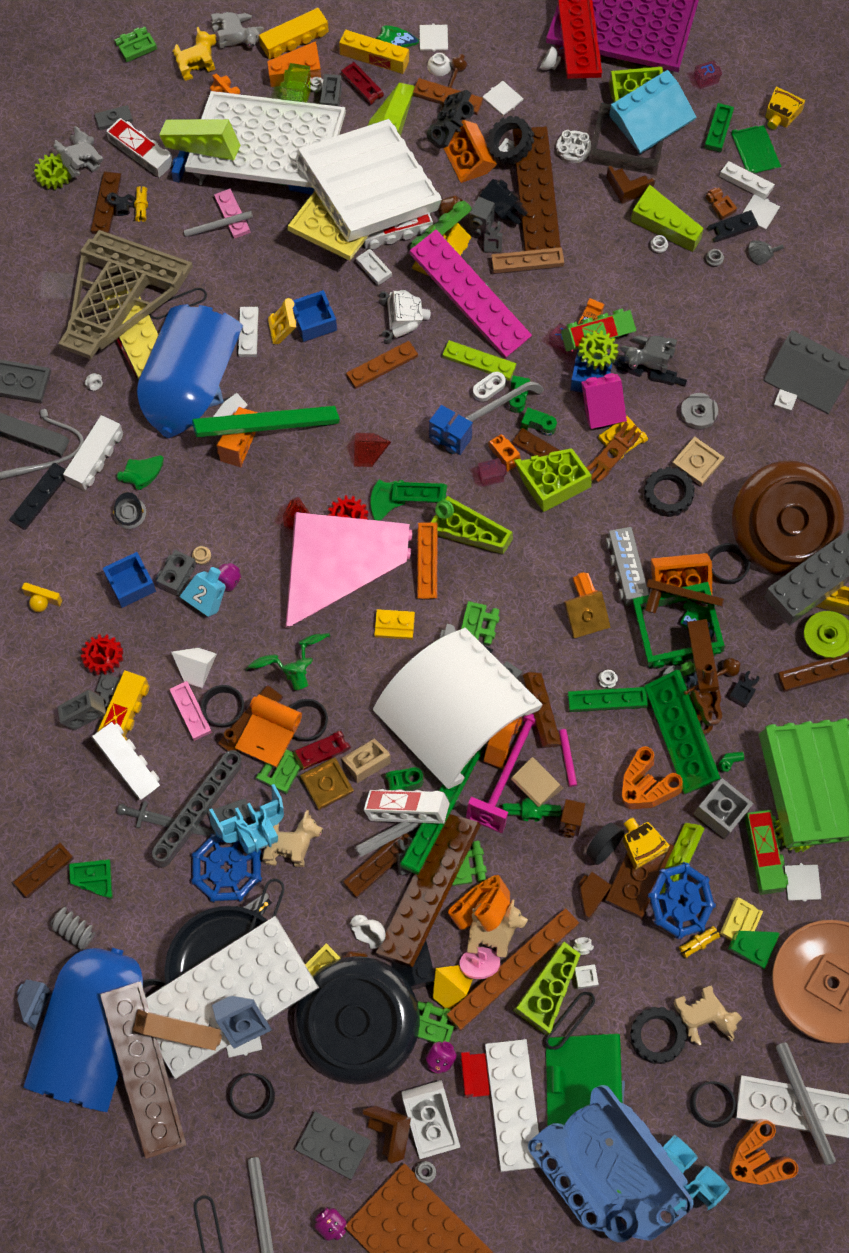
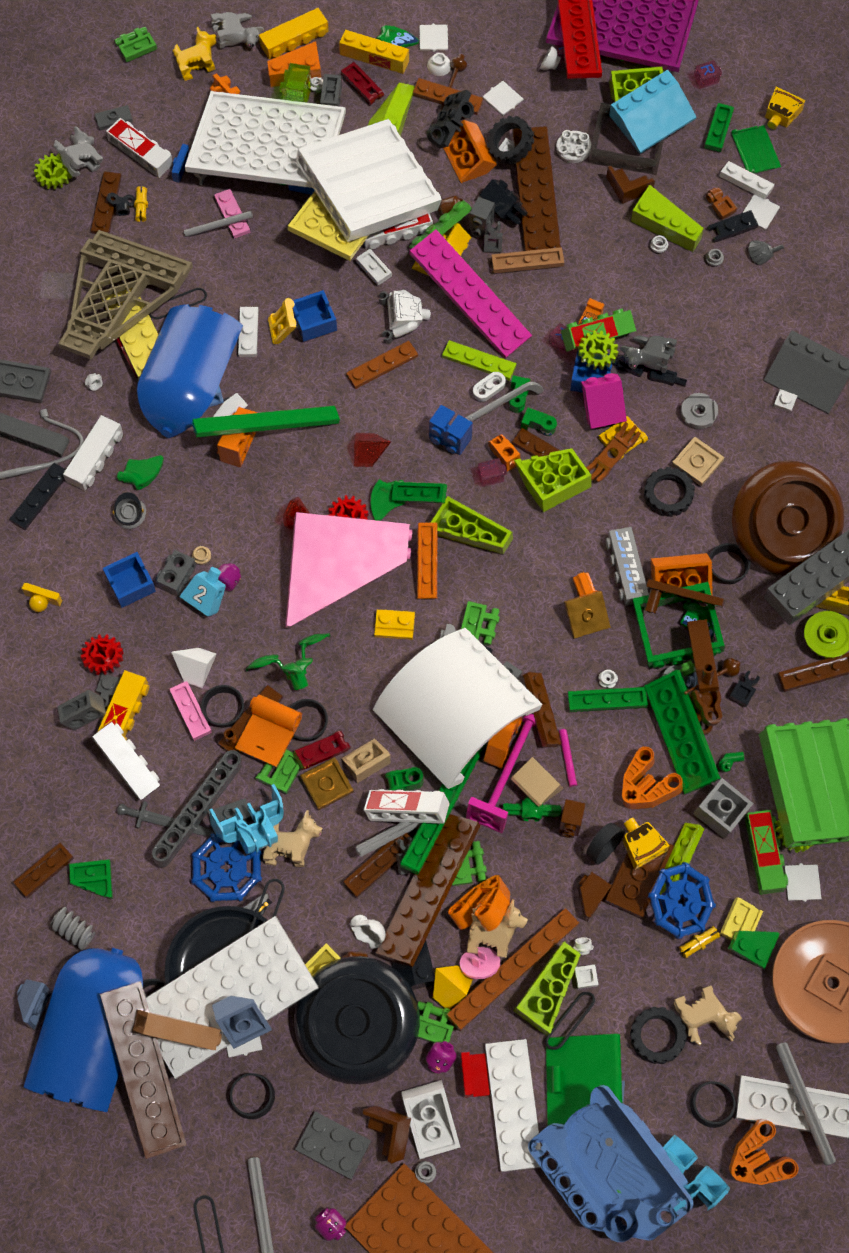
lime wedge [159,119,241,160] -> none
bright green plate [435,500,454,519] -> none

